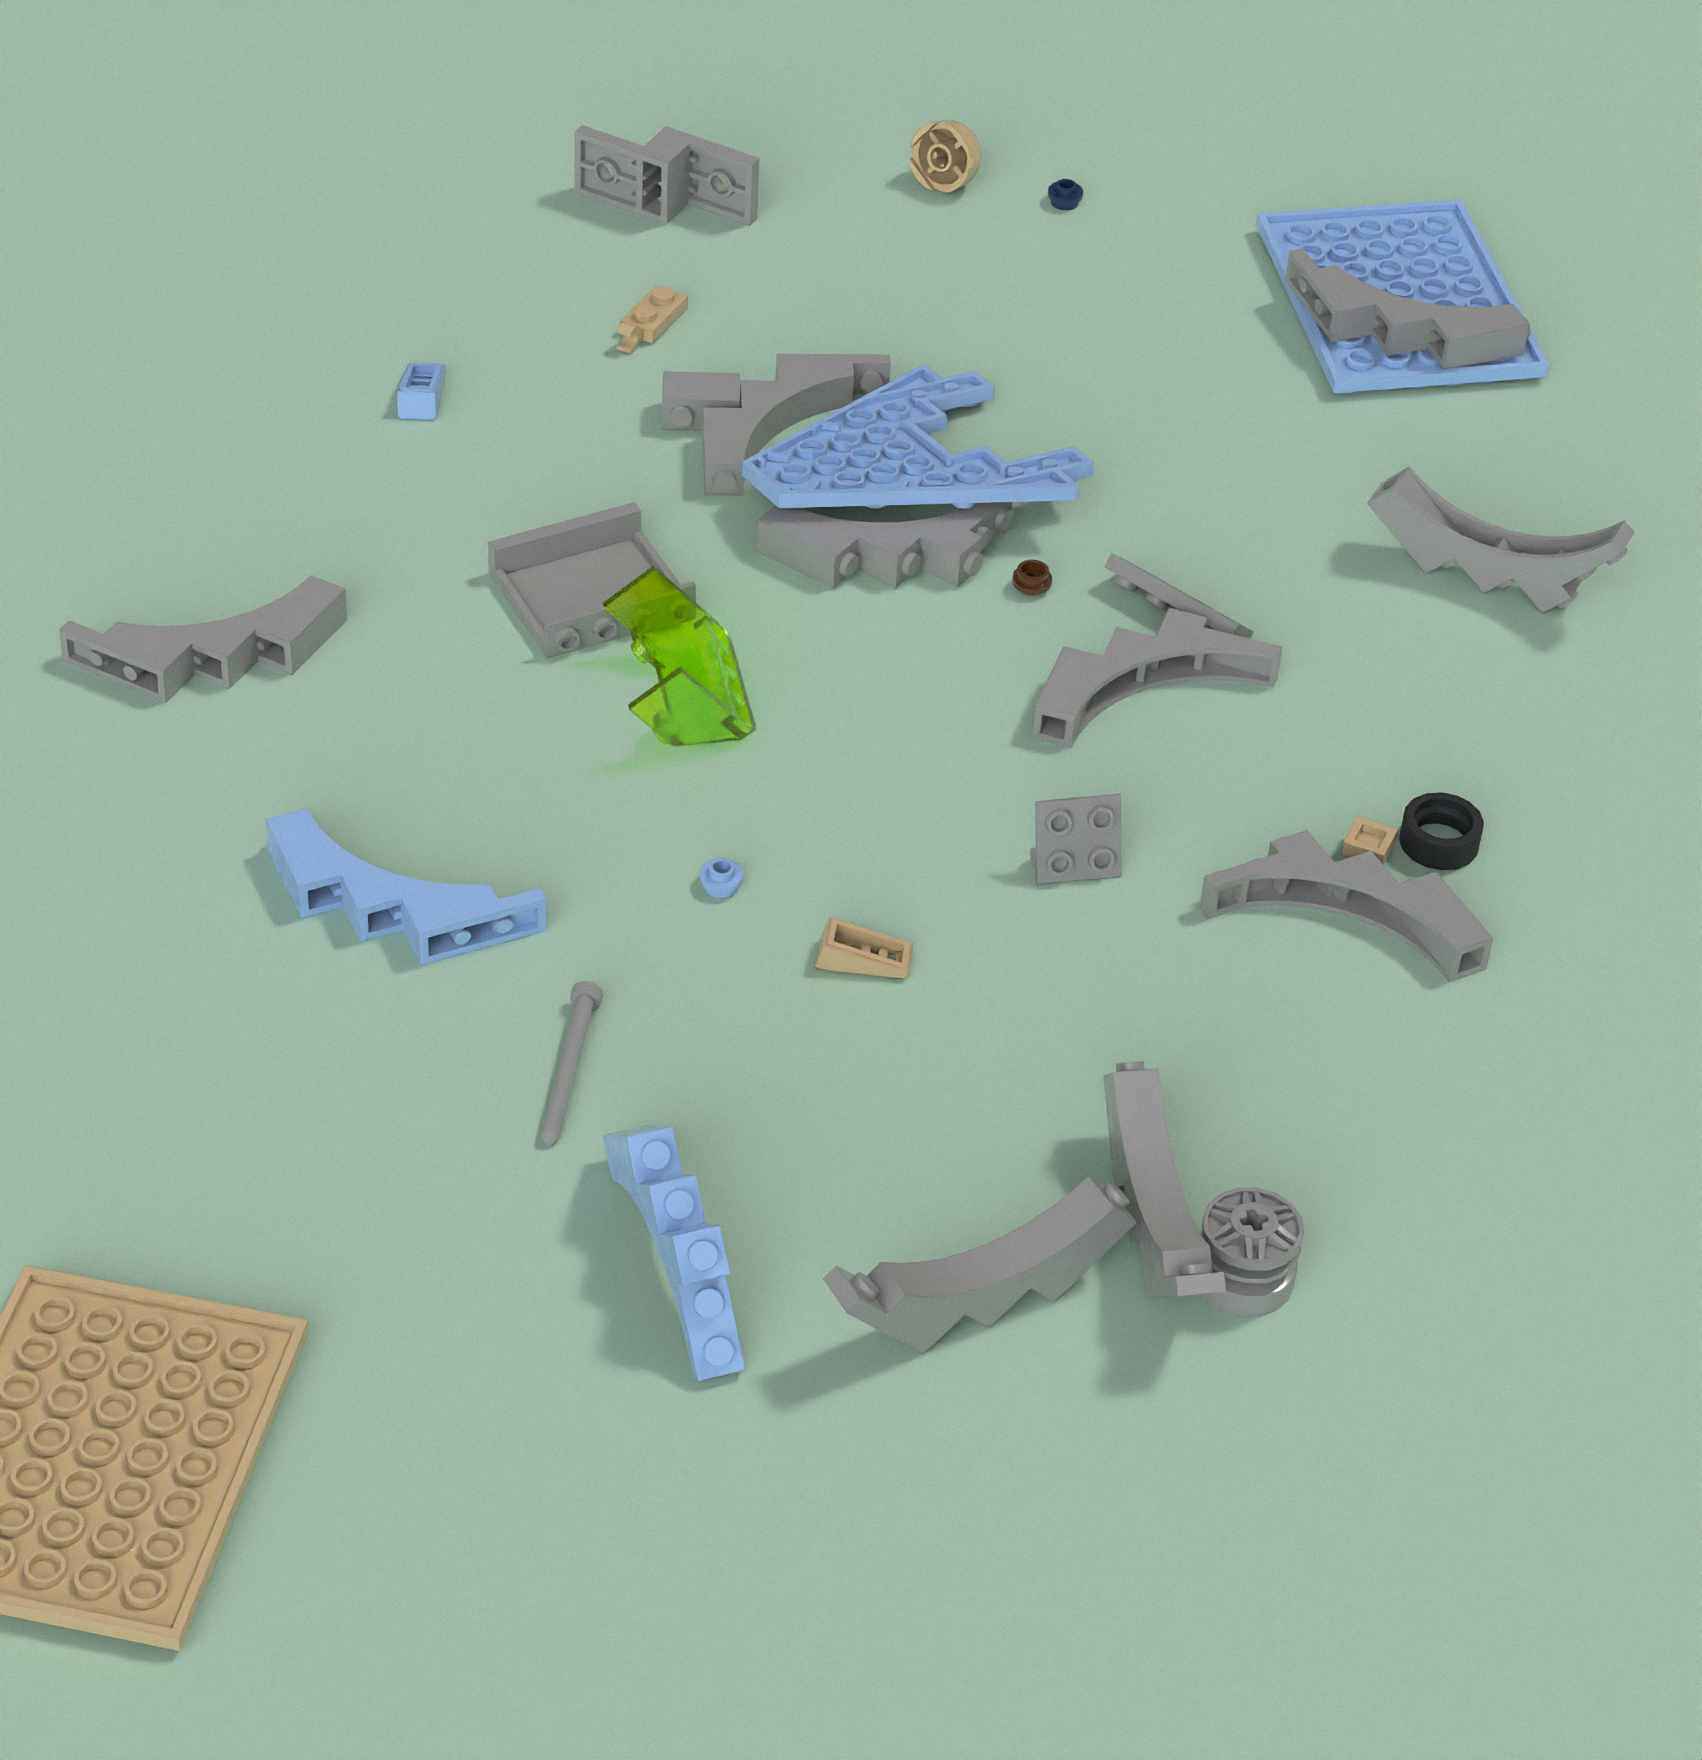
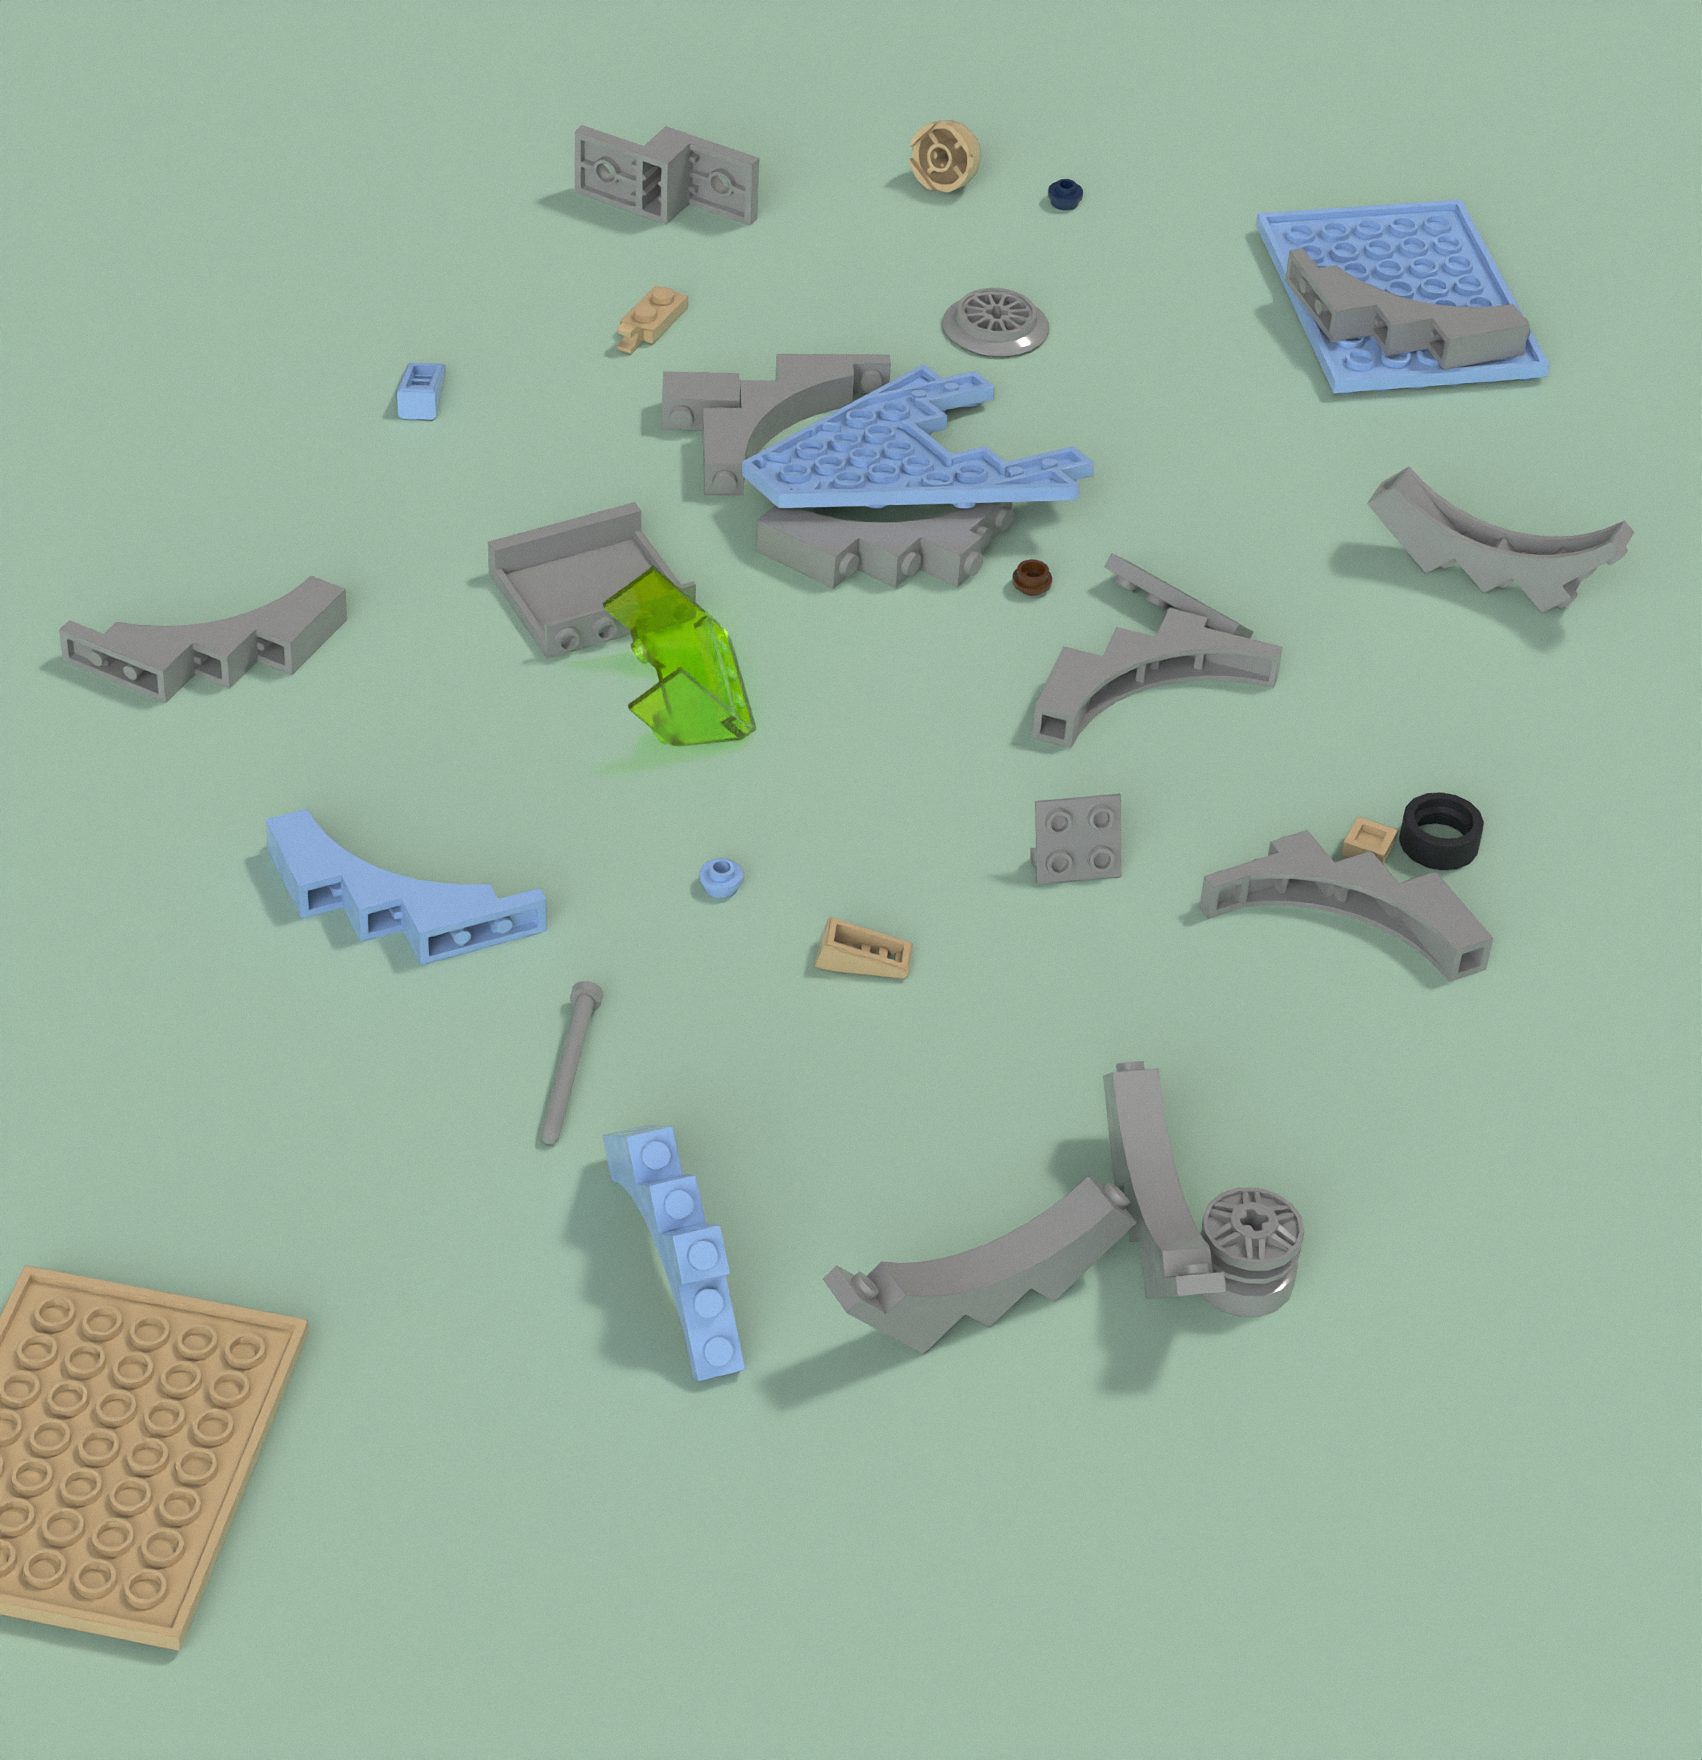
none -> light grey piece [942,288,1049,356]

